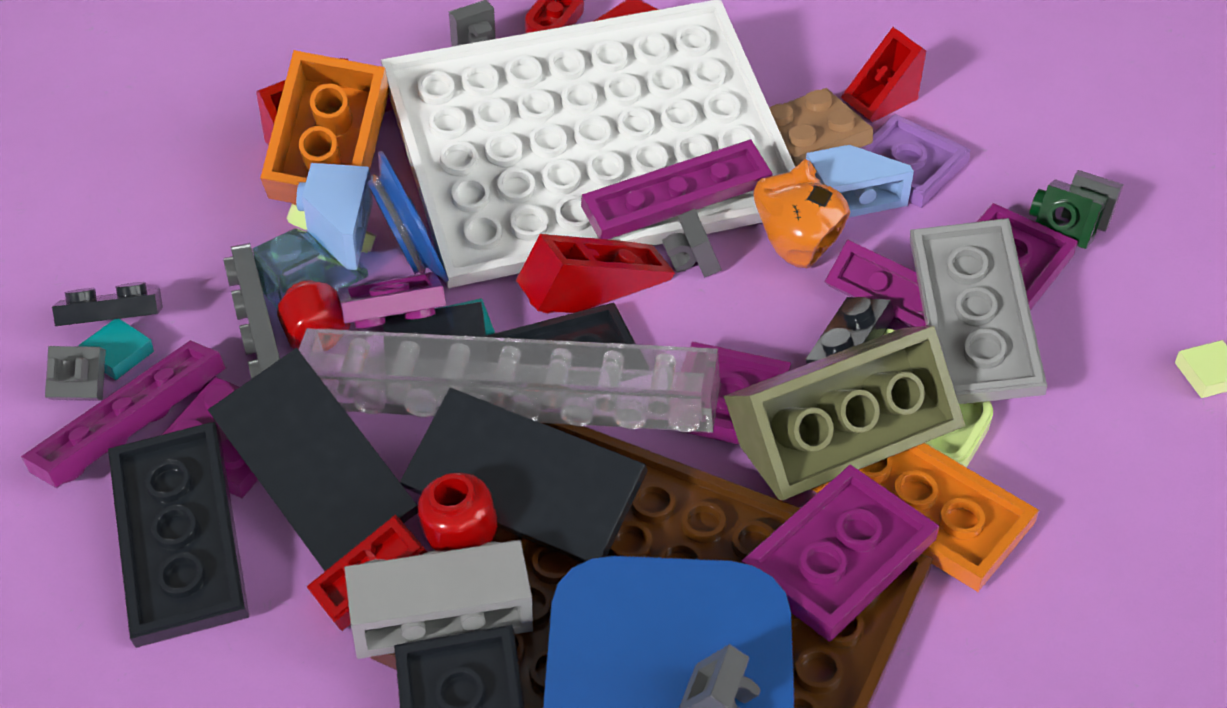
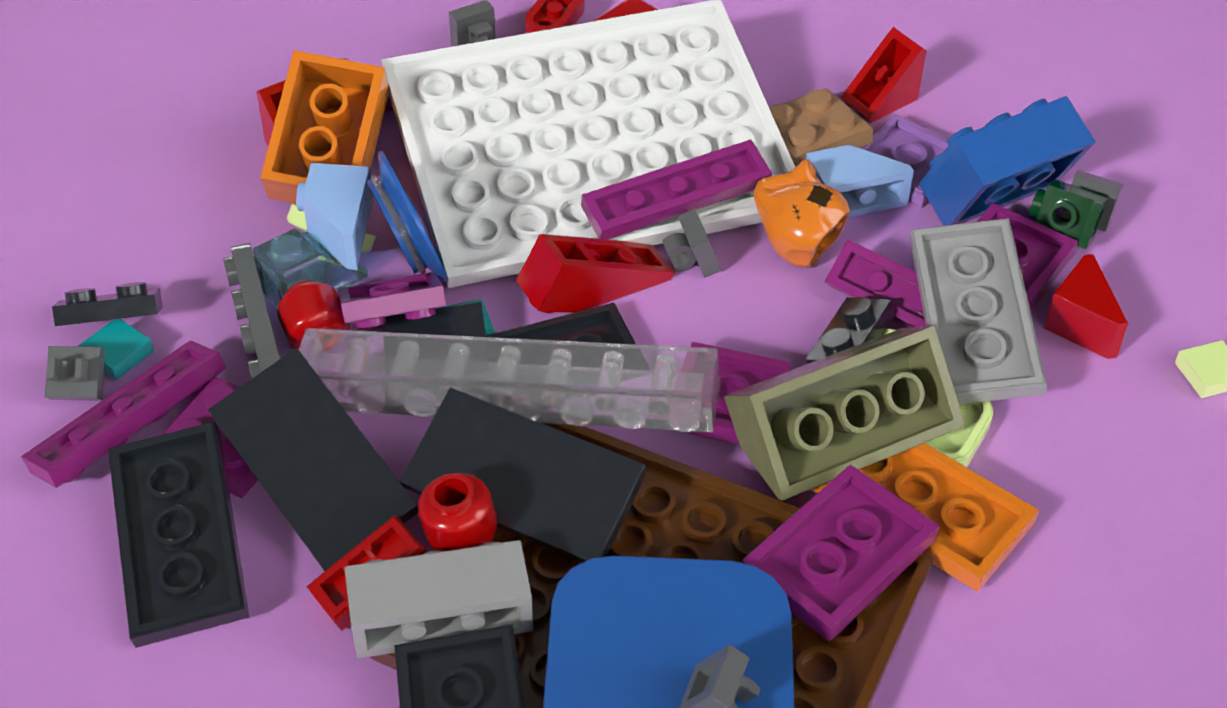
none -> blue brick [919,96,1096,226]
none -> red slope [1044,254,1128,359]

